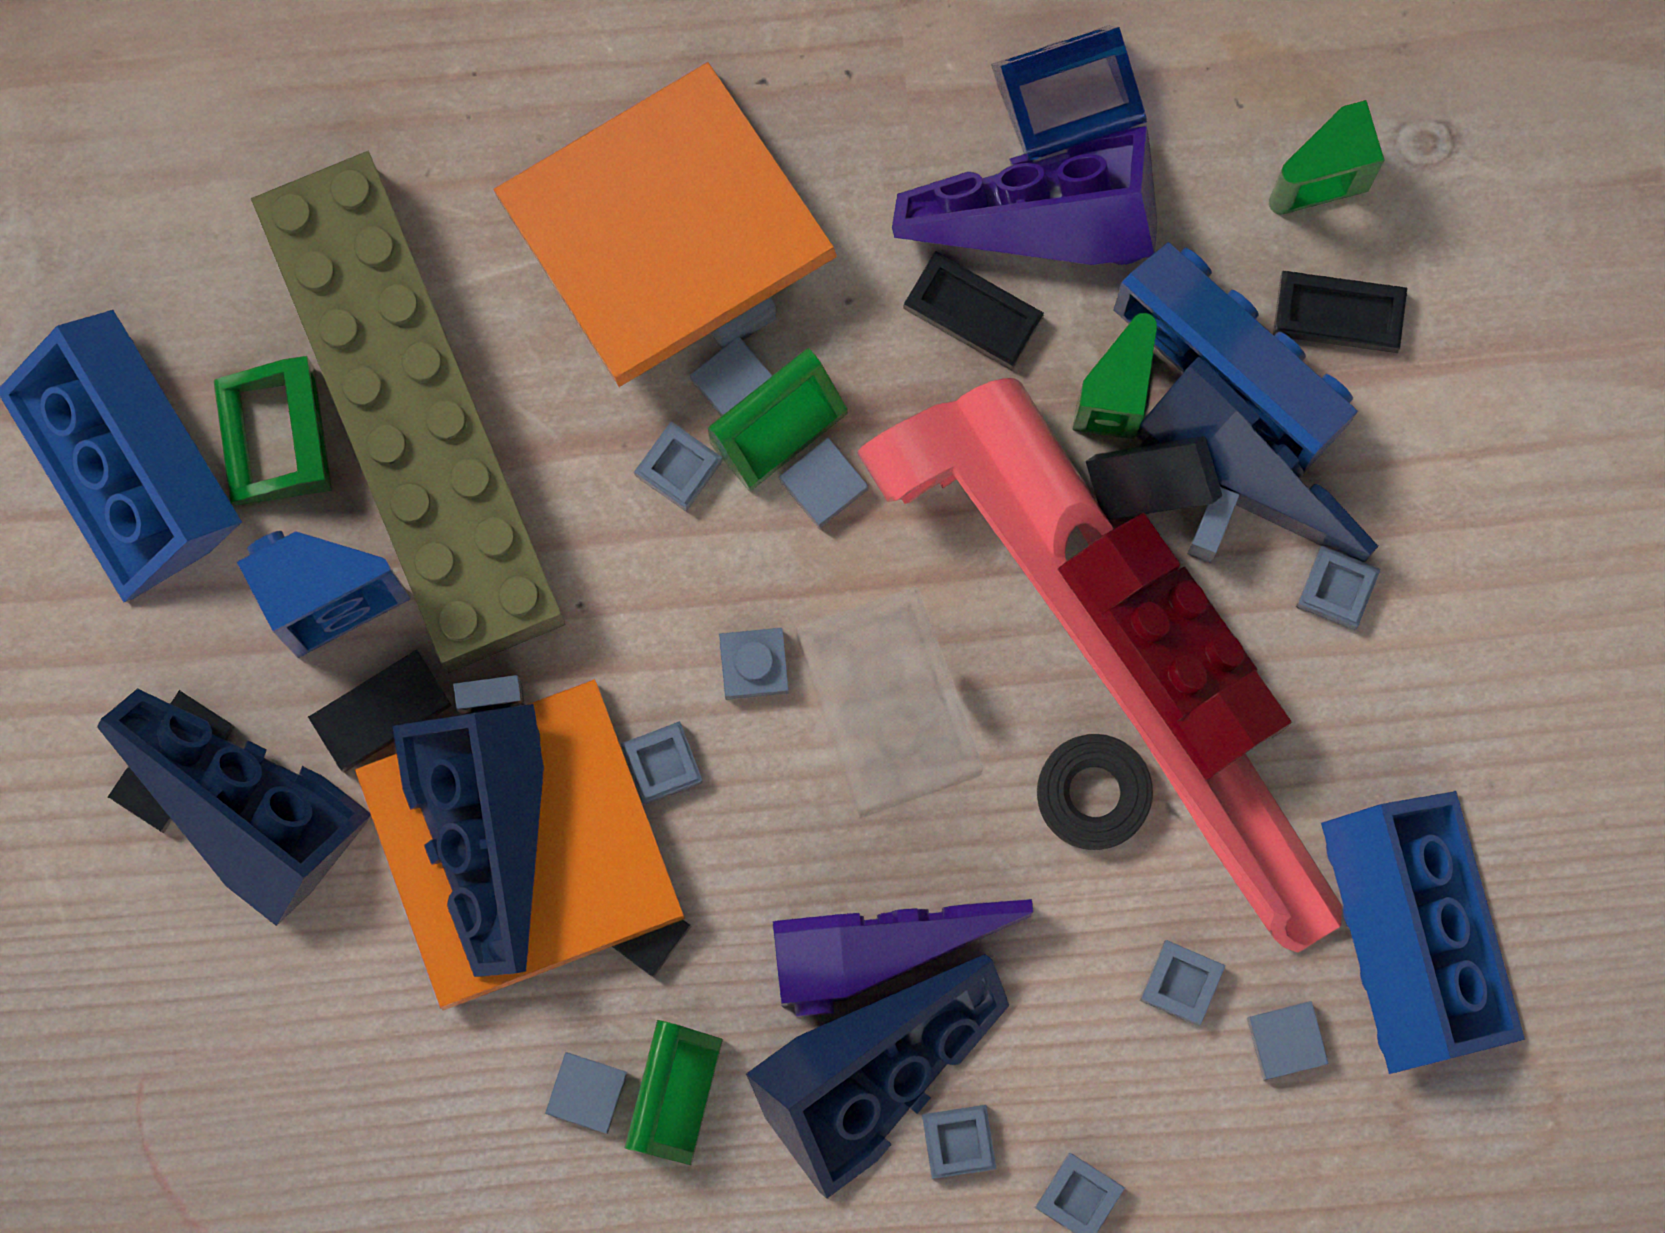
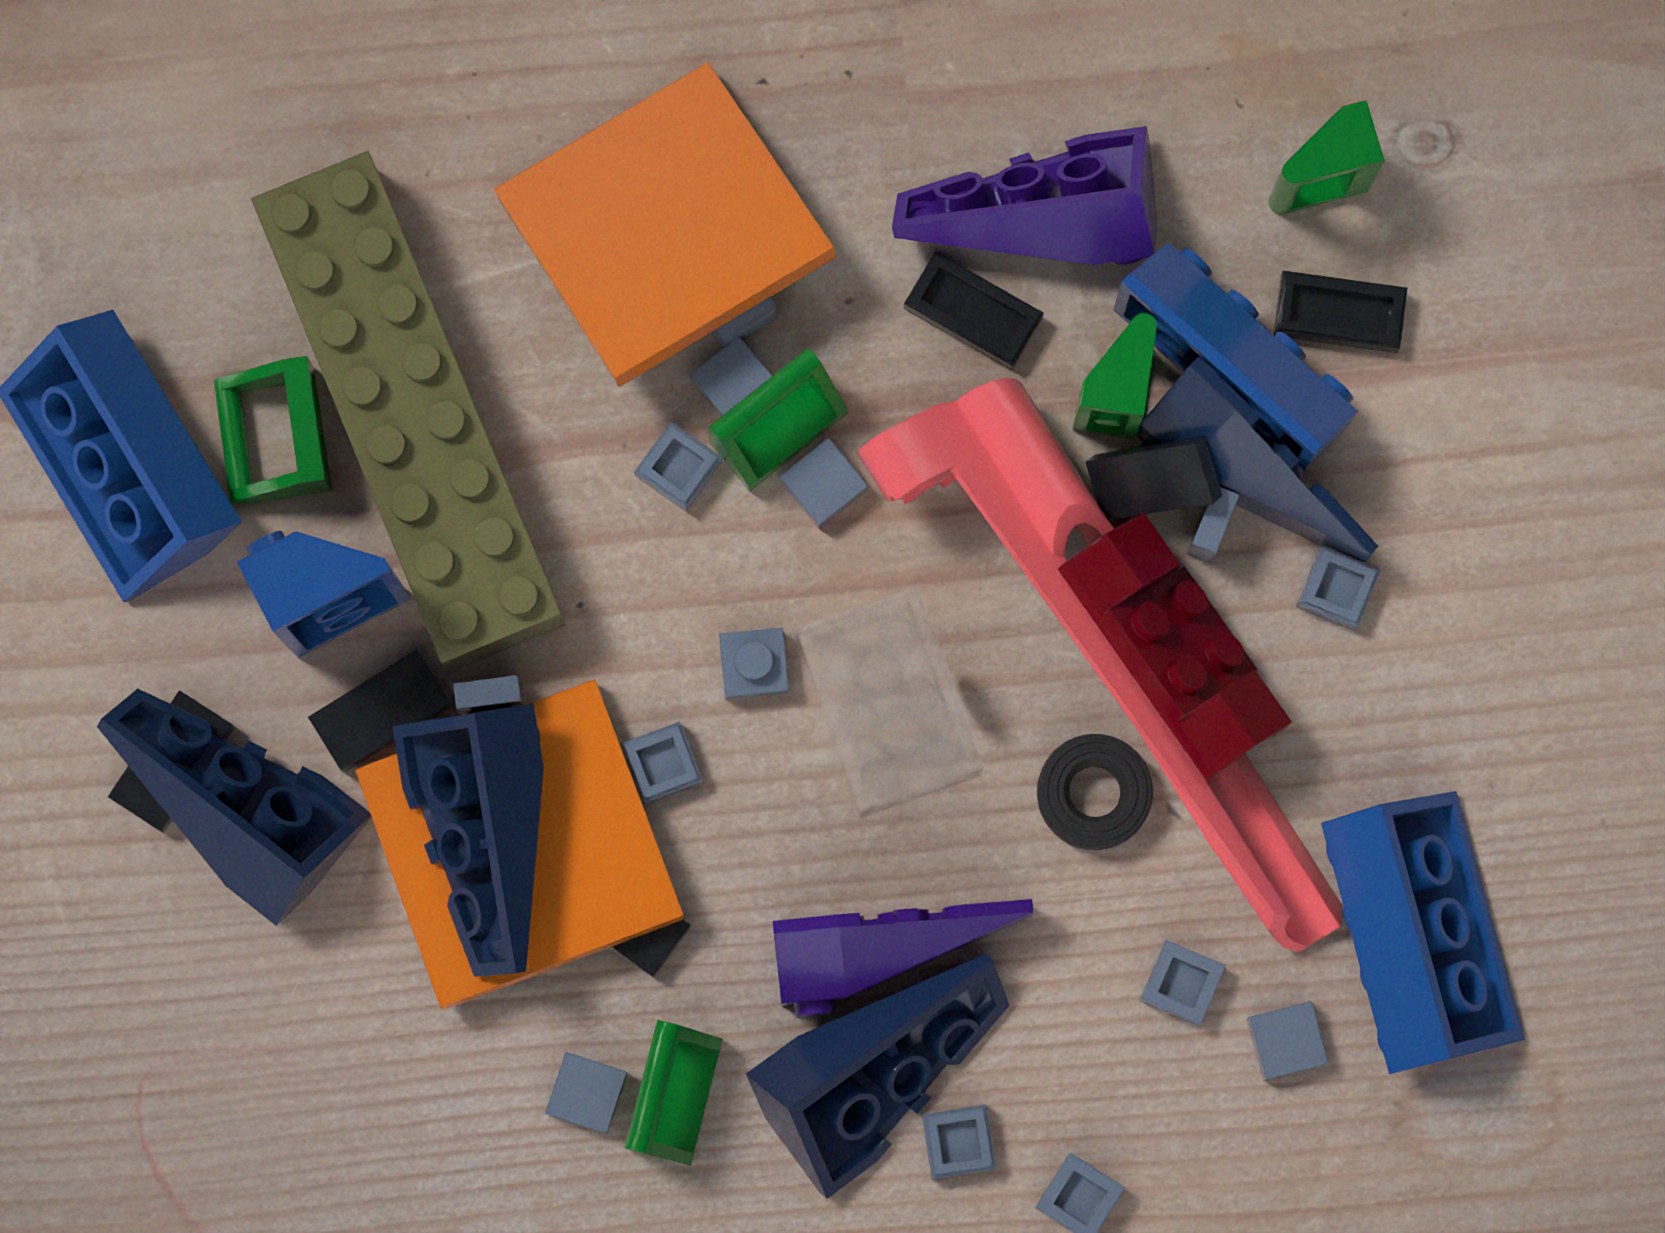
clear blue tile [991,25,1147,162] -> none

